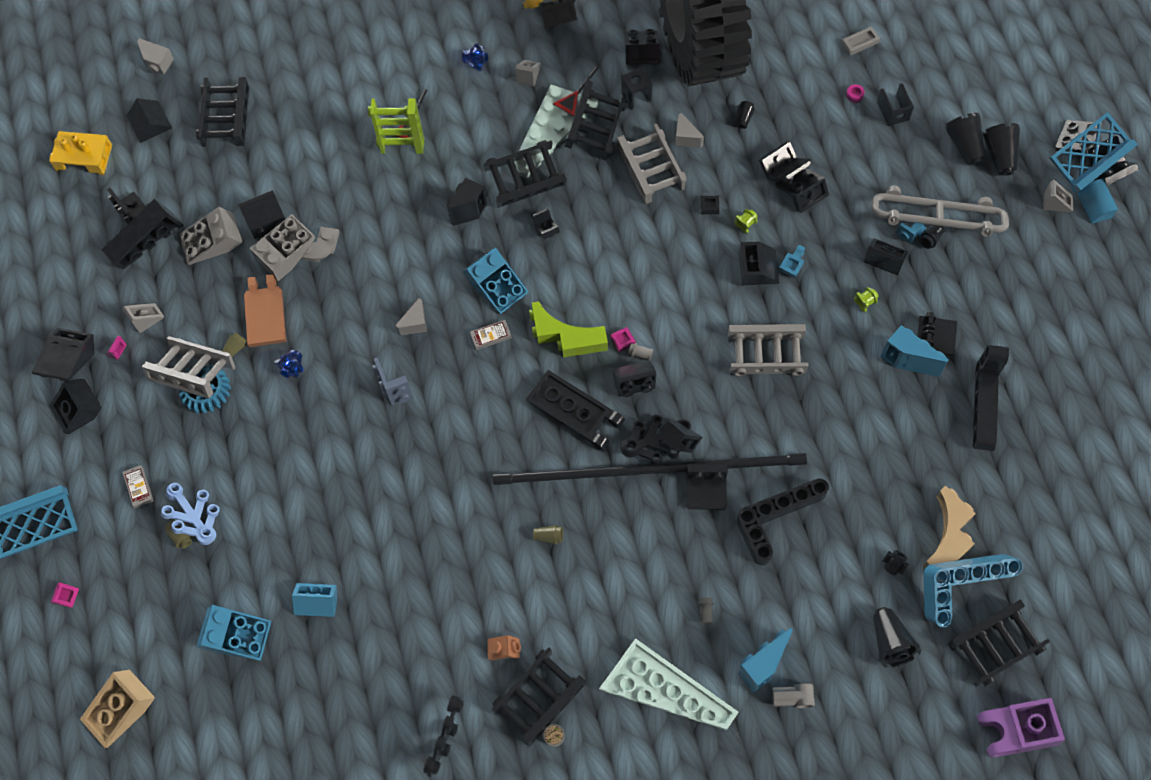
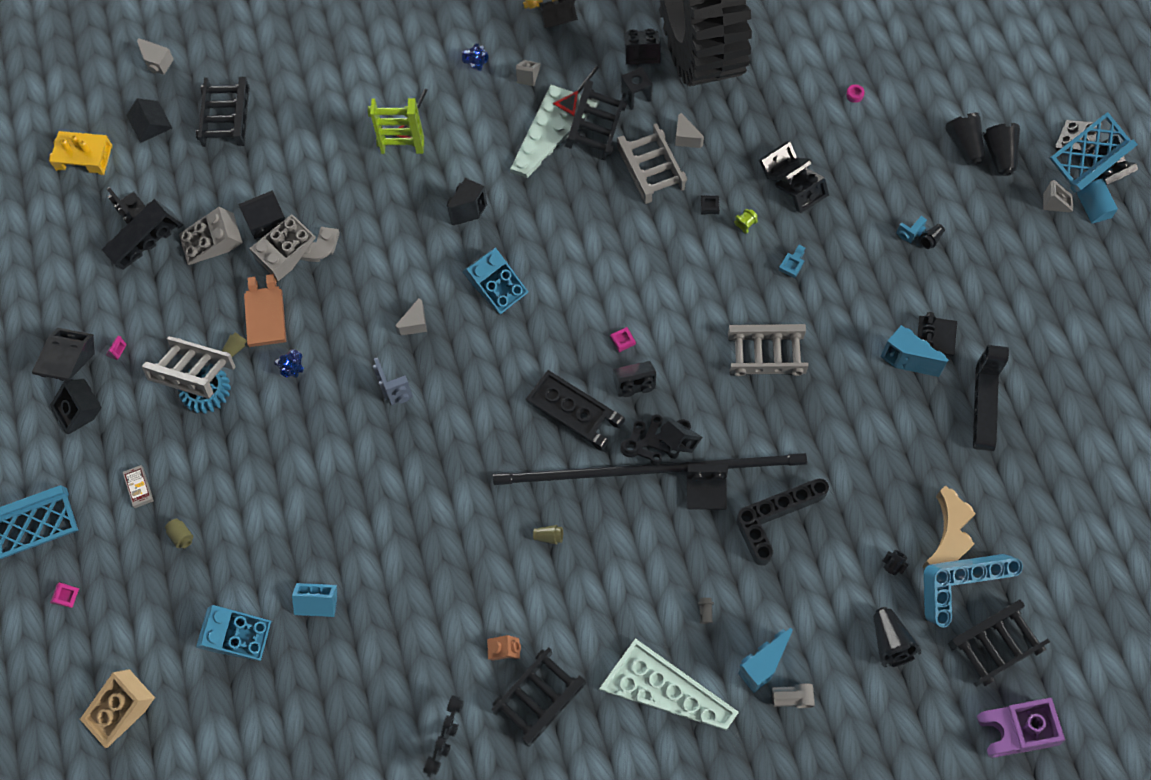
light grey slope [122,303,164,333] -> none
light blue plant [161,483,219,545] -> none
tile [470,320,512,350] -> none
black fence [483,140,567,208] -> none
lime arch [529,302,608,357] -> none
black bracket [532,208,560,240] -> none
tile [544,724,565,747] -> none
light grey pin [629,343,654,361] -> none
black cone [737,101,755,129] -> none
black slope [739,241,779,286] -> none
light grey tile [841,26,880,56] -> none
lime brick [853,287,879,312] -> none
black slope [863,238,908,276] -> none
light grey bar [871,186,1009,237] -> none
black piece [877,83,914,126] -> none

